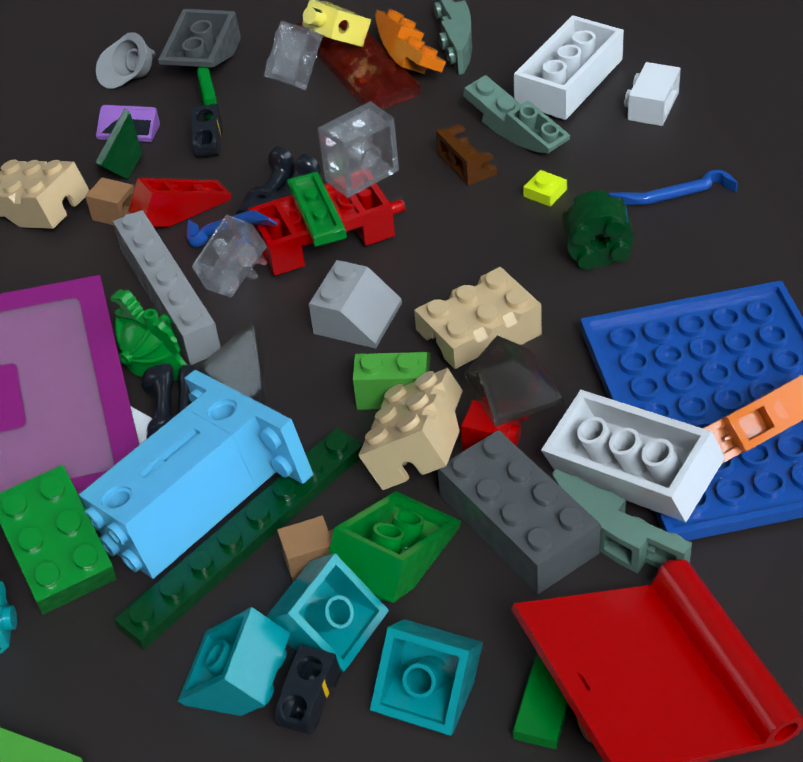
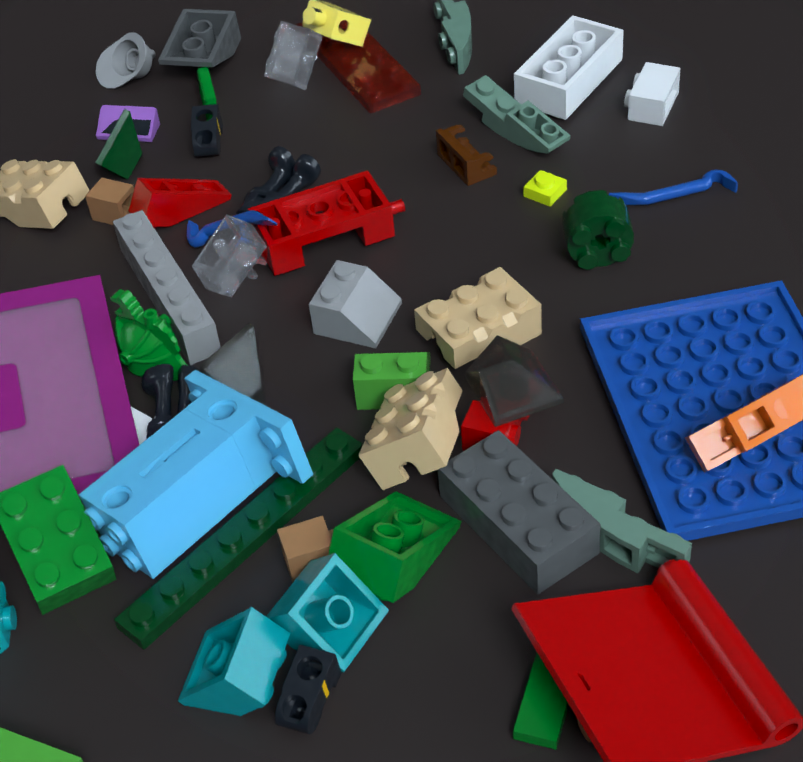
green tile [287,172,347,247] -> none
clear brick [318,101,399,198] -> none
teal slope [370,619,483,736] -> none
orange slope [375,9,446,74] -> none
white brick [541,390,725,523] -> none

